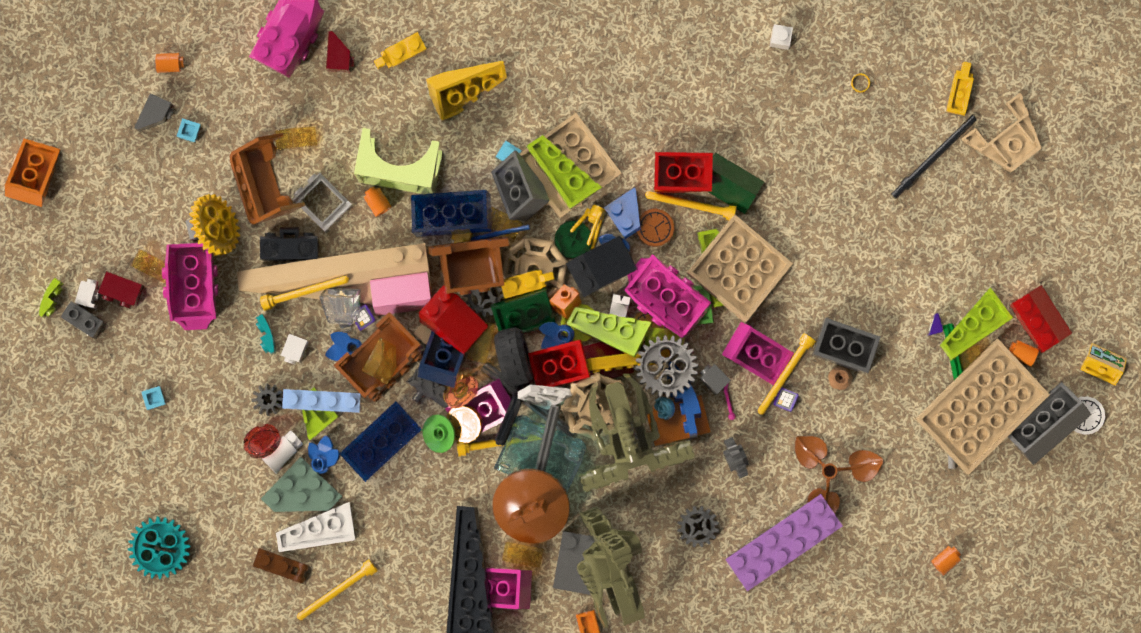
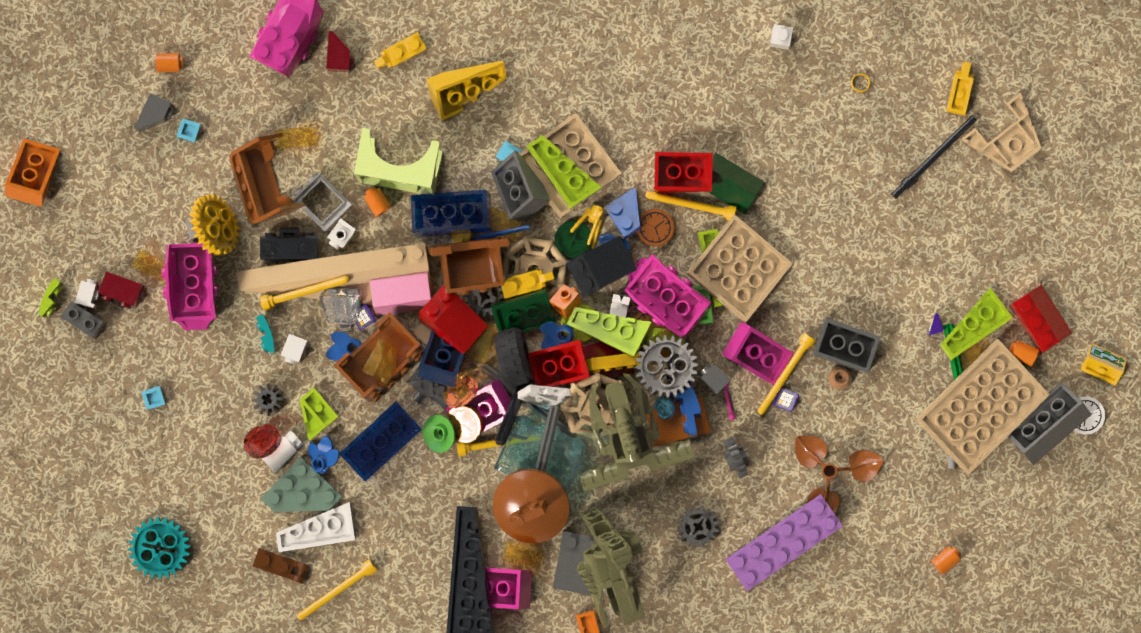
light blue plate [282,389,361,413] -> none
none -> white brick [327,218,357,250]

